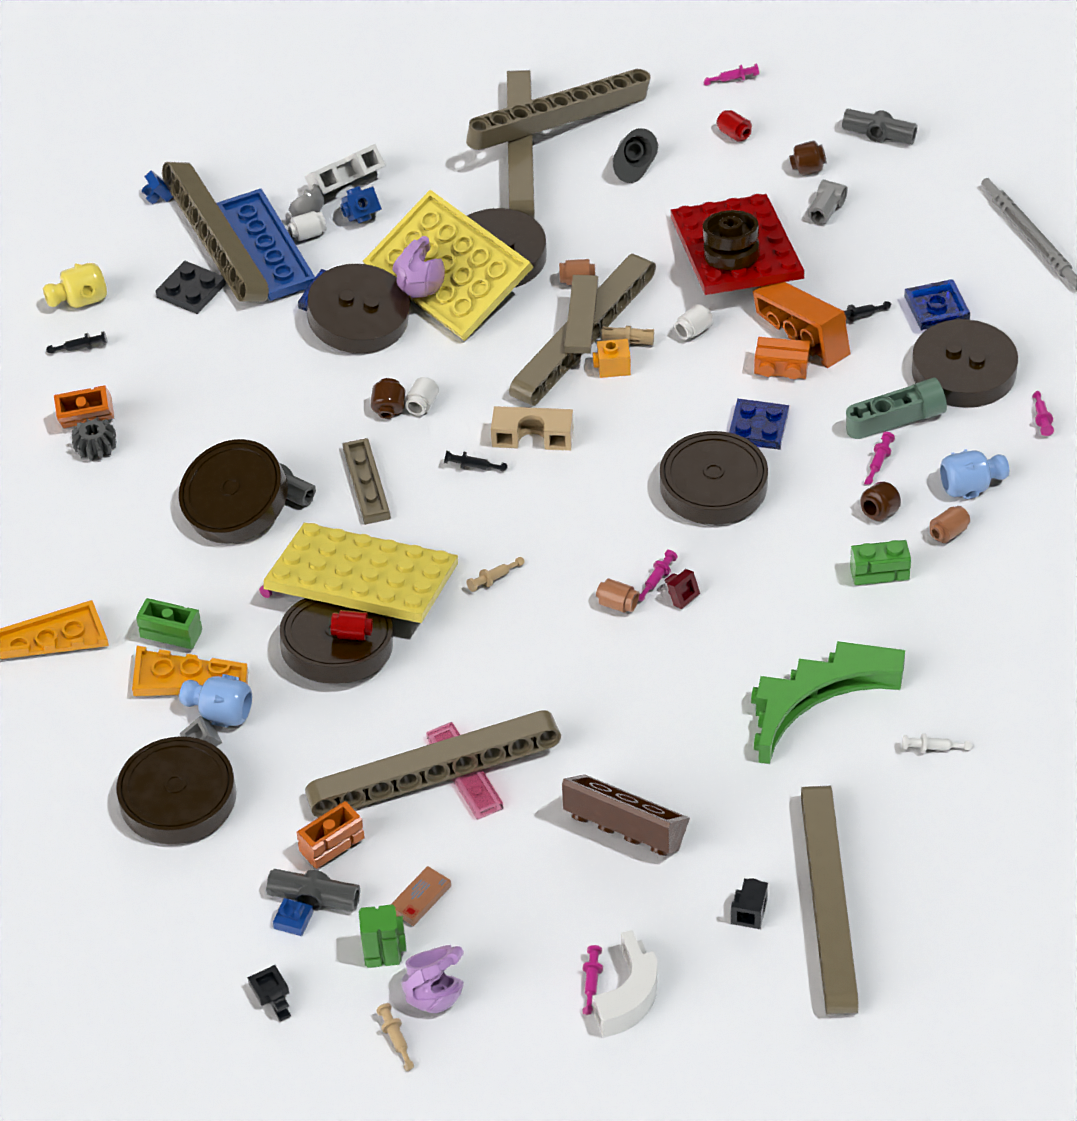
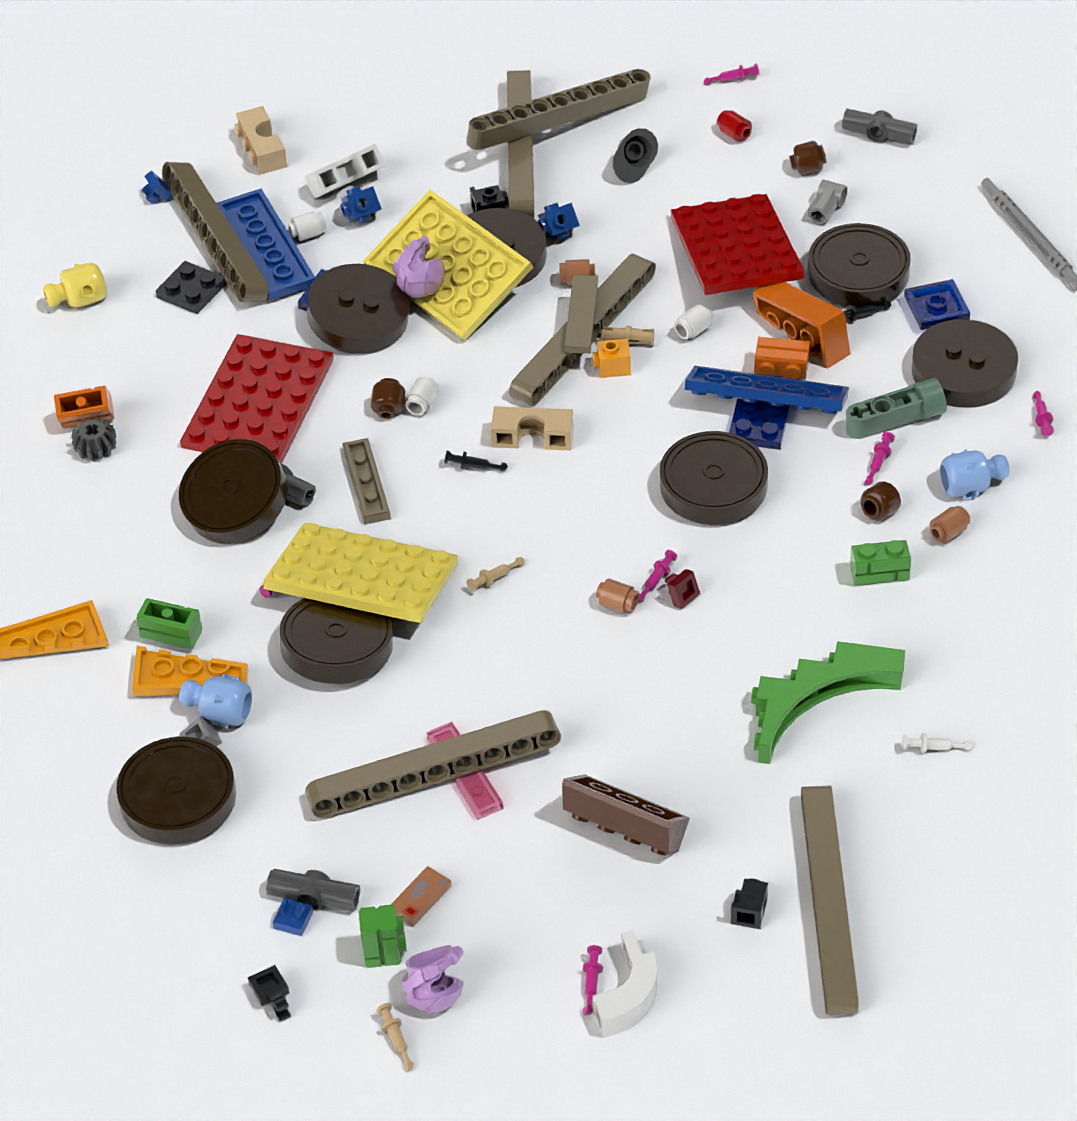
black piece [46,331,108,353] -> none
light grey hair [289,184,324,217] -> none
orange brick [296,801,365,869] -> none
red brick [331,610,373,641] -> none
dark brown wheel [702,210,760,270] -> none
none -> red plate [180,334,334,464]
none -> tan arch [234,106,288,175]
none -> black brick [469,185,509,213]
none -> blue brick [538,202,580,240]
none -> blue plate [684,365,849,414]
none -> dark brown brick [808,223,911,307]

